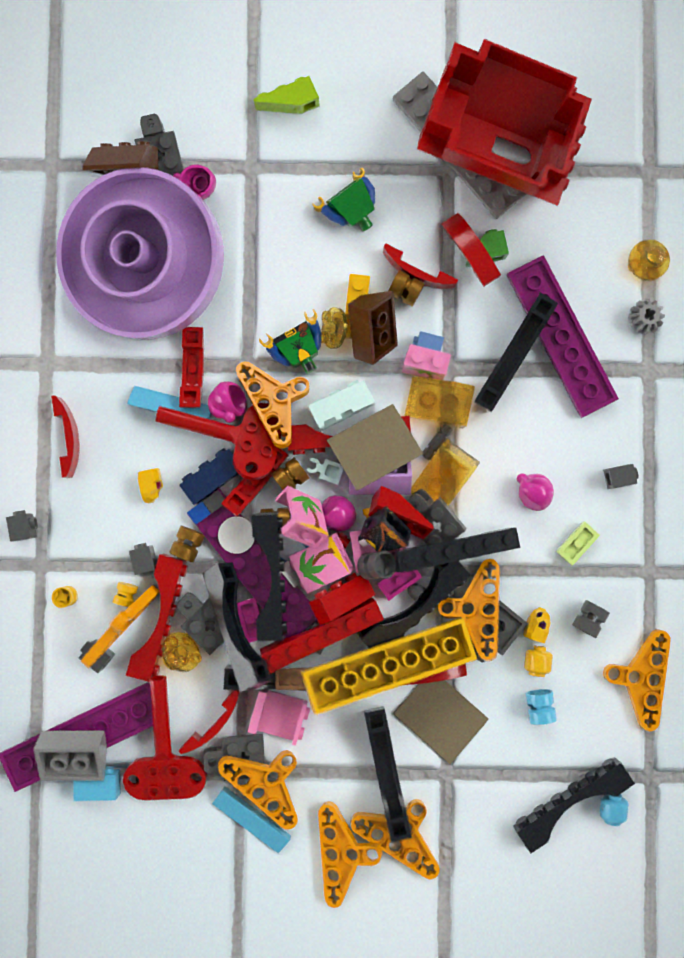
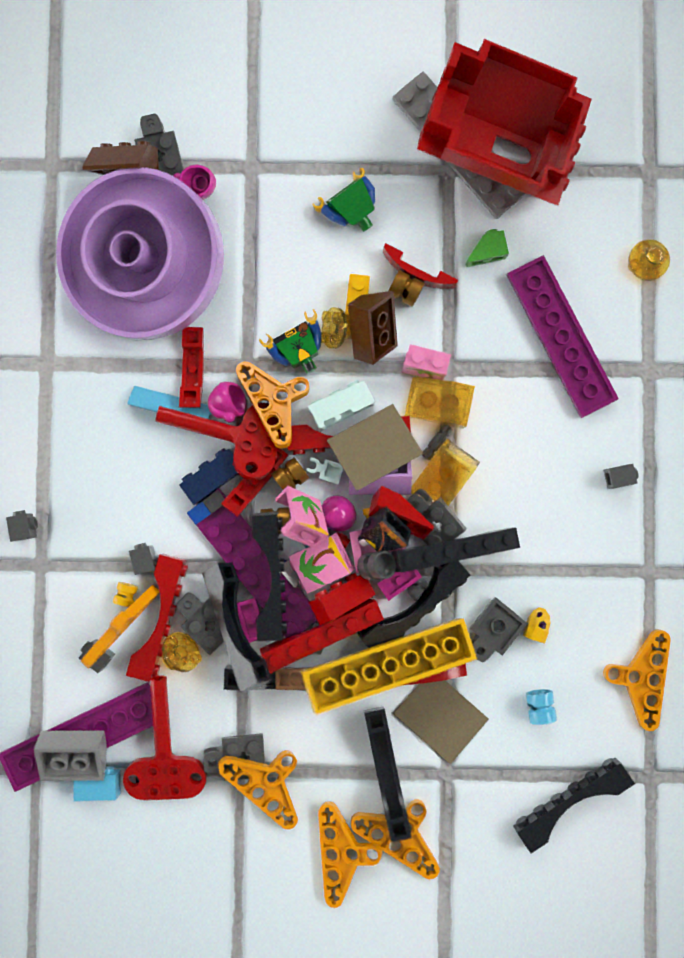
red slope [51,395,80,478] -> none
yellow wheel [51,586,78,608] -> none
yellow rock [138,468,163,504] -> none
pearl gold wheel [169,525,205,562] -> none
red slope [178,690,240,754] -> none
medium azure slope [212,786,291,853] -> none
white sticker [218,516,255,554] -> none
bright pink panel [248,689,310,746] -> none
lime slope [253,75,319,114] -> none
medium blue brick [412,331,444,352] -> none
light orange beam [438,559,500,661] -> none
red slope [441,213,501,287] -> none
black arch [474,292,558,413] -> none
dark pink piece [516,473,554,511] -> none
yellow head [524,645,553,677] -> none
yellowish green plate [556,521,600,566] -> none
dark grey wheel [572,600,610,638] -> none
medium azure head [600,794,629,826] -> none
light grey gear [628,299,665,334] -> none

